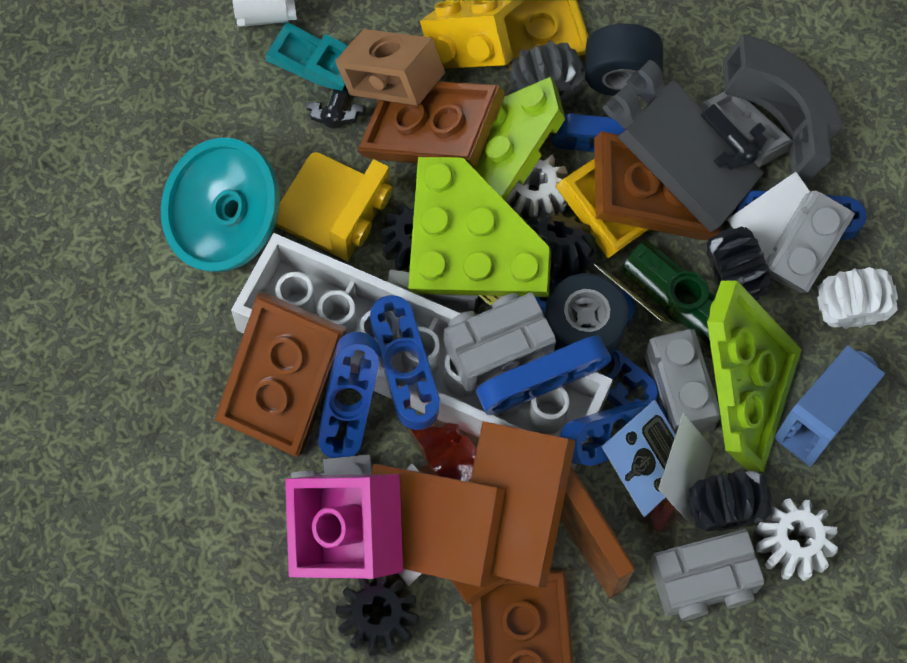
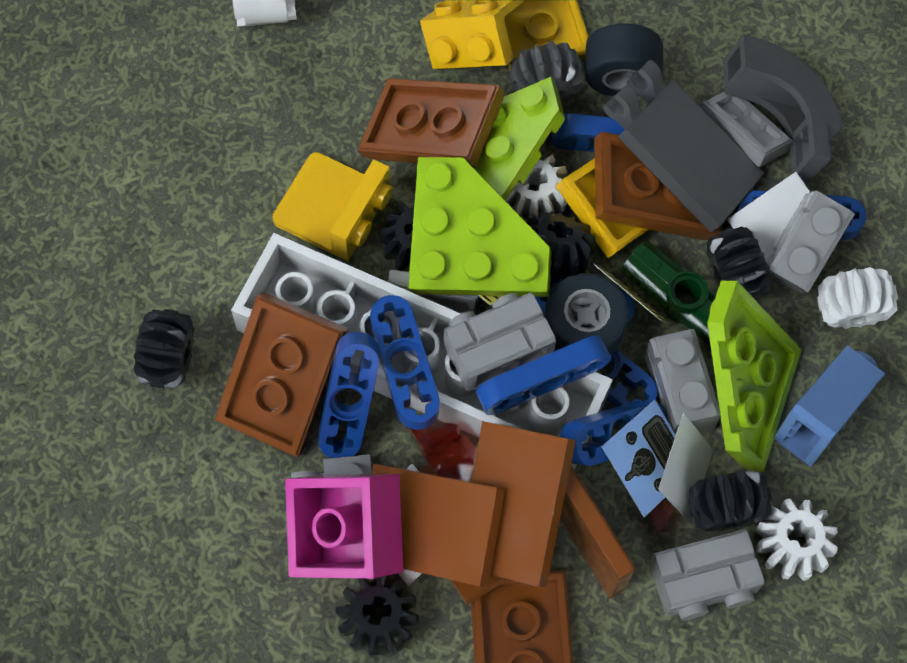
teal dish [161,138,280,273] -> none
teal slope [265,22,348,91] -> none
black piece [306,85,366,129] -> none
medium nougat brick [335,29,445,106] -> none
black piece [701,104,767,170] -> none
none -> black gear [134,309,195,389]

